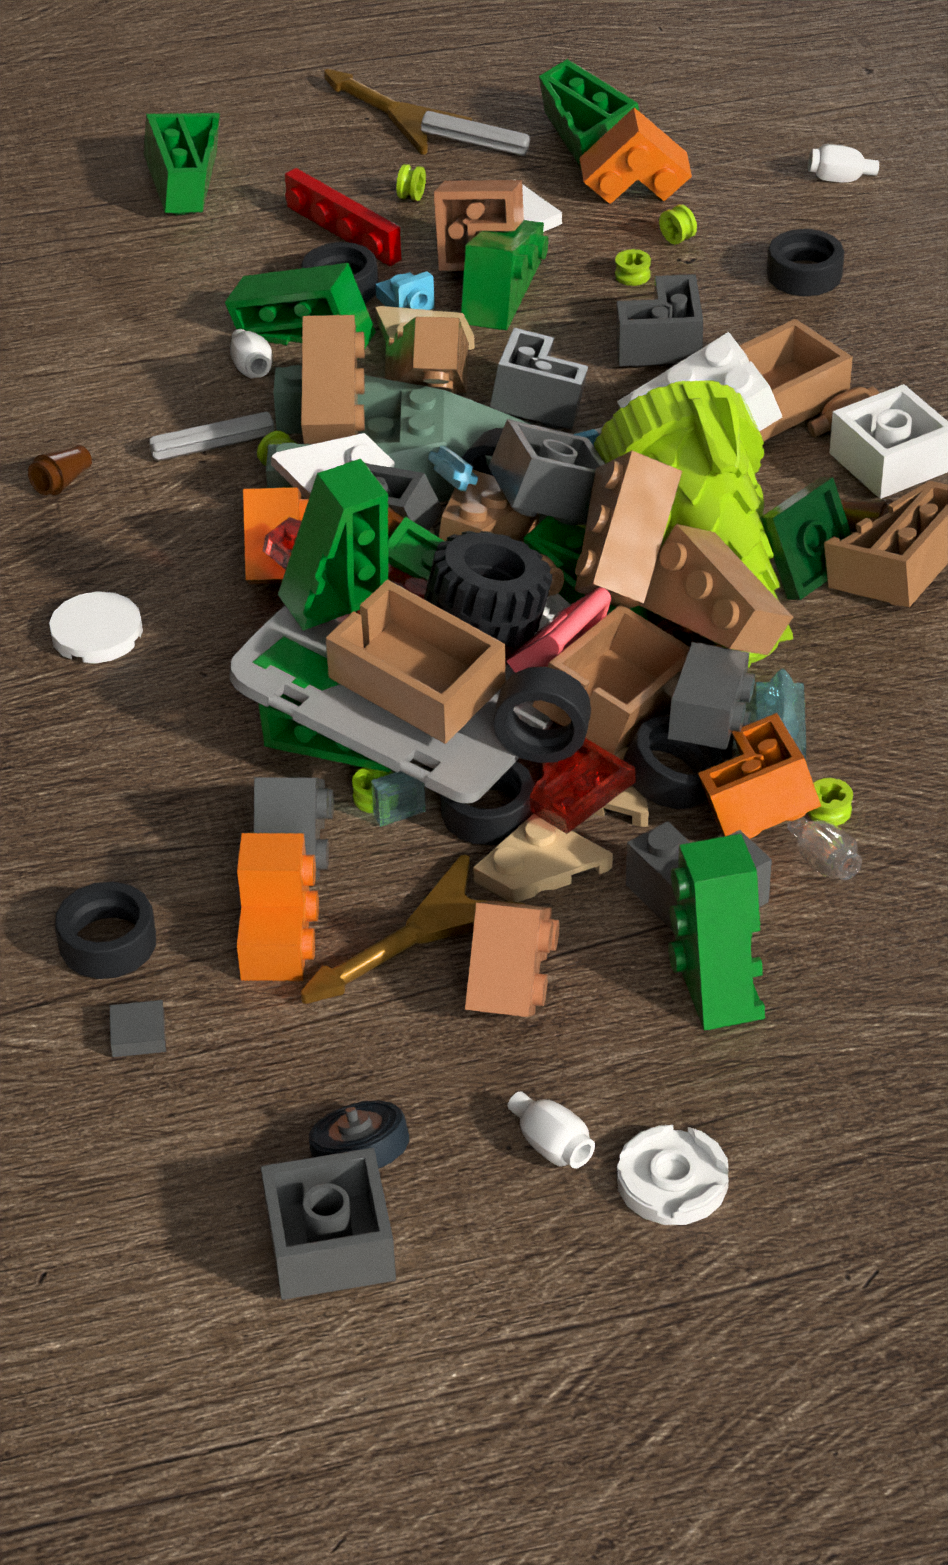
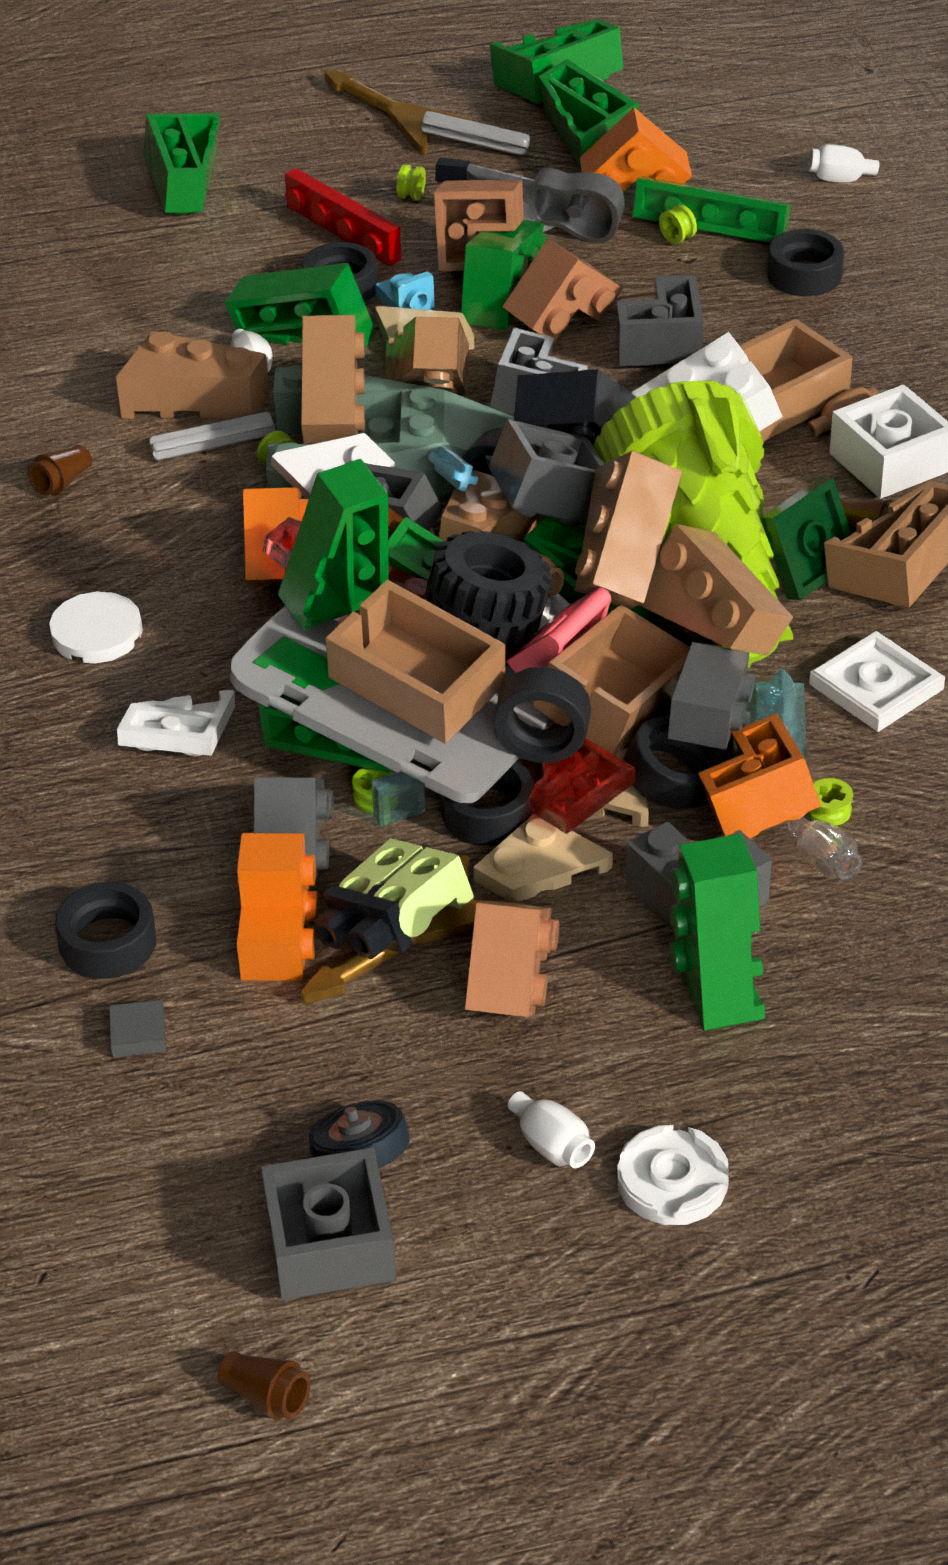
lime bush [615,249,651,286] -> none
none -> medium nougat wedge [116,331,270,418]
none -> white wing [117,690,235,756]
none -> reddish brown cone [218,1351,311,1420]
none -> hips [314,838,474,959]
none -> flat silver piece [435,157,625,243]
none -> green wedge [489,19,623,104]
none -> nougat brick [503,238,623,343]
none -> black brick [514,369,636,448]
none -> green plate [632,176,791,243]
none -> white tile [809,631,945,732]

